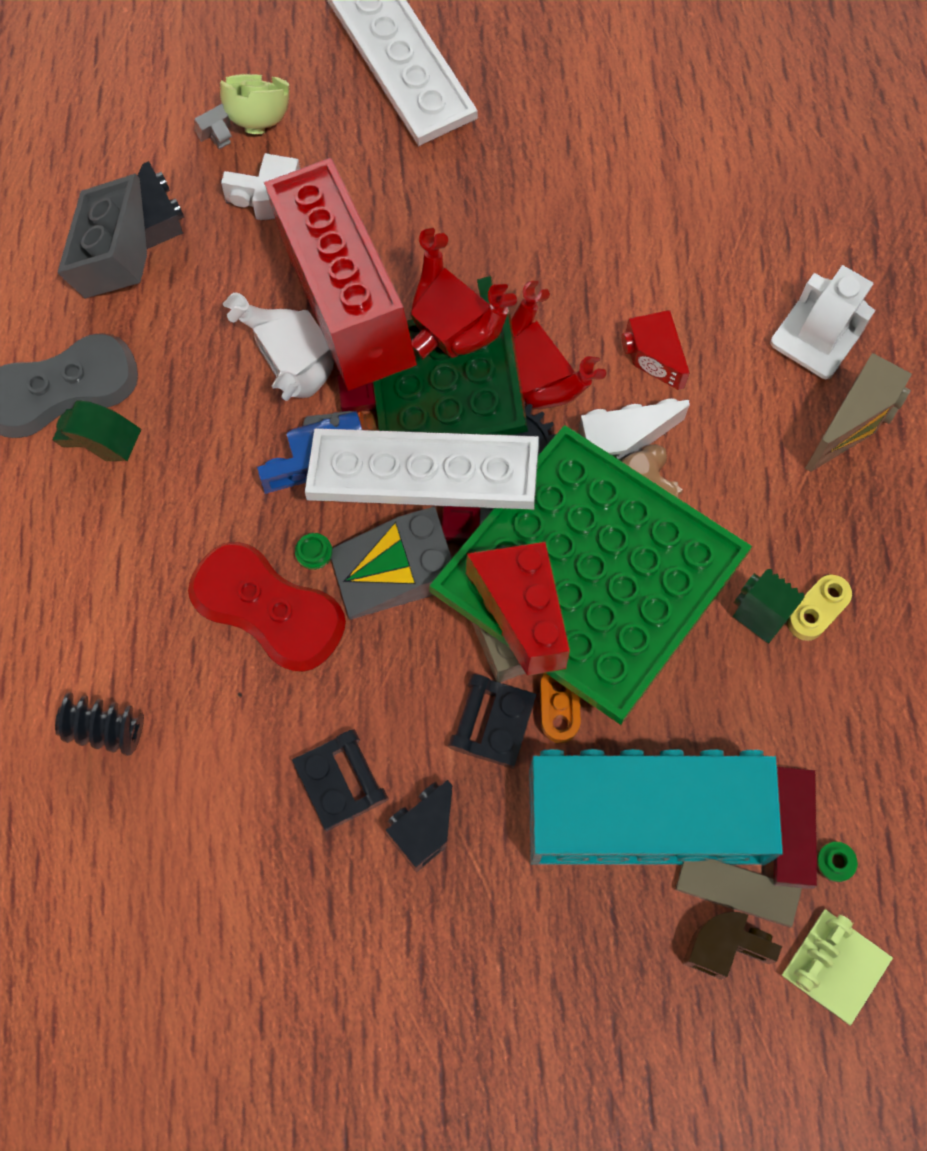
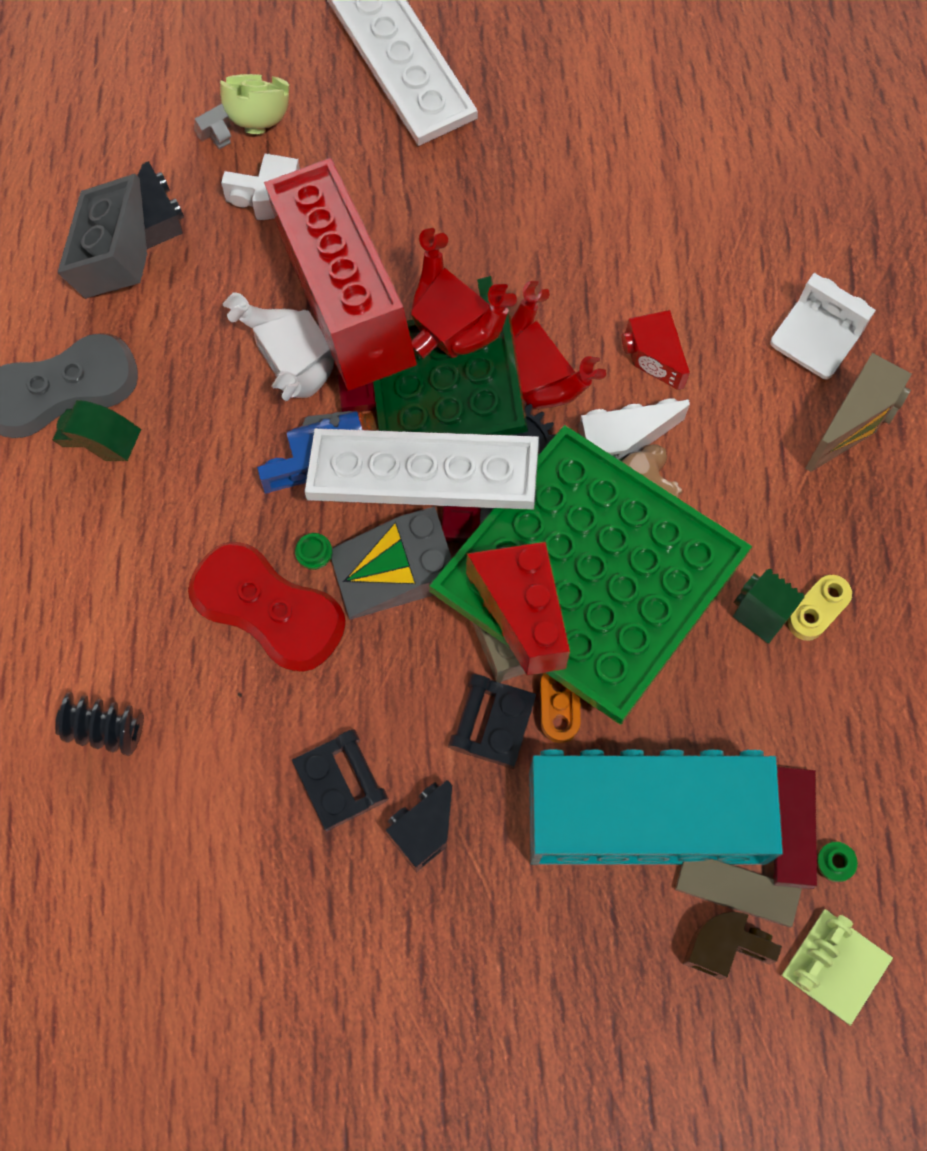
white brick [798,265,874,356] -> none

